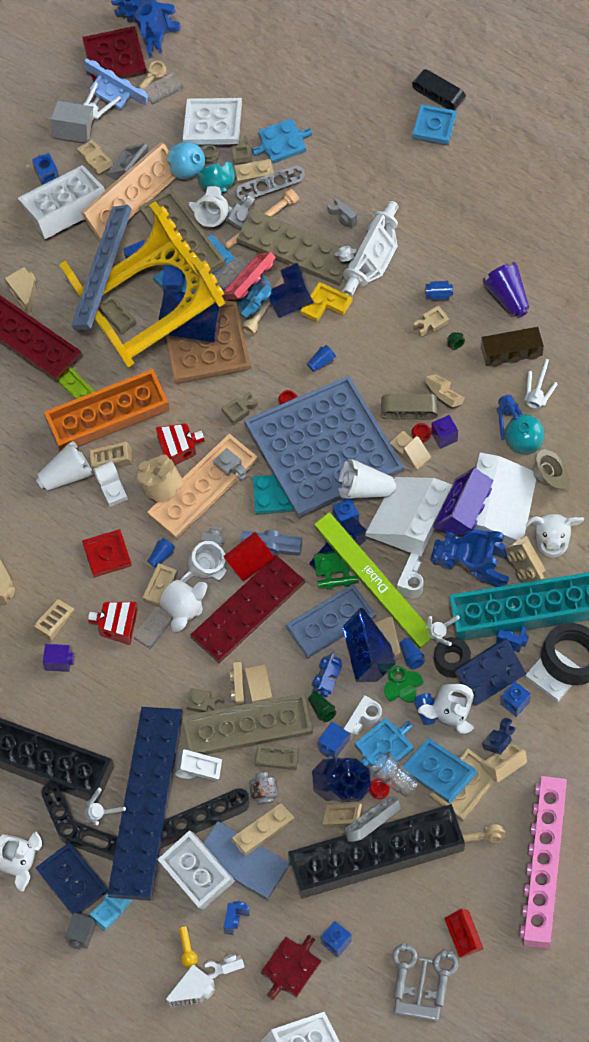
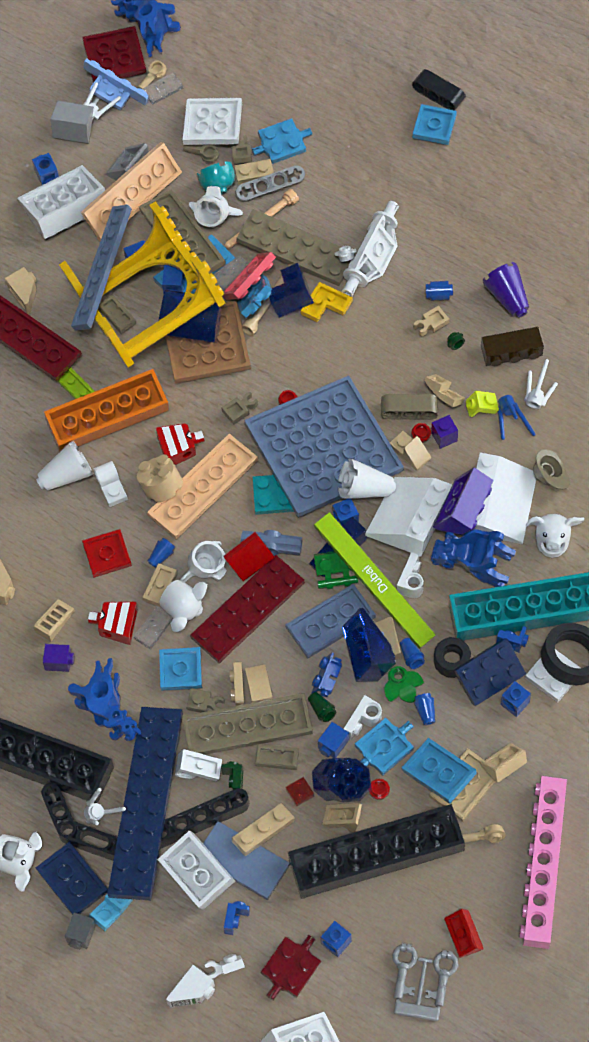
tan slope [77,140,113,175] -> none
tan slope [90,441,133,469] -> none
medium azure cylinder [167,142,205,180] -> none
yellow bar [178,926,198,968] -> none
light grey plate [201,526,225,544] -> none
light grey plate [213,448,247,480] -> none
light grey plate [226,194,255,230] -> none
light grey head [249,772,278,804] -> none
blue cone [307,345,336,372] -> none
light grey plate [327,198,357,229] -> none
light grey beam [345,797,401,841] -> none
clear plant [370,751,417,797] -> none
white piece [418,684,474,734] -> none
white plant [425,615,460,646] -> none
dark blue plate [482,718,516,755] -> none
tan bracket [504,536,546,583] -> none
teal cylinder [505,414,545,455] -> none
none -> blue animal [68,658,141,741]
none -> dark azure plate [159,647,202,691]
none -> dark green bracket [221,761,244,790]
none -> clear red plate [285,777,314,807]
none -> neon yellow bracket [466,391,499,417]

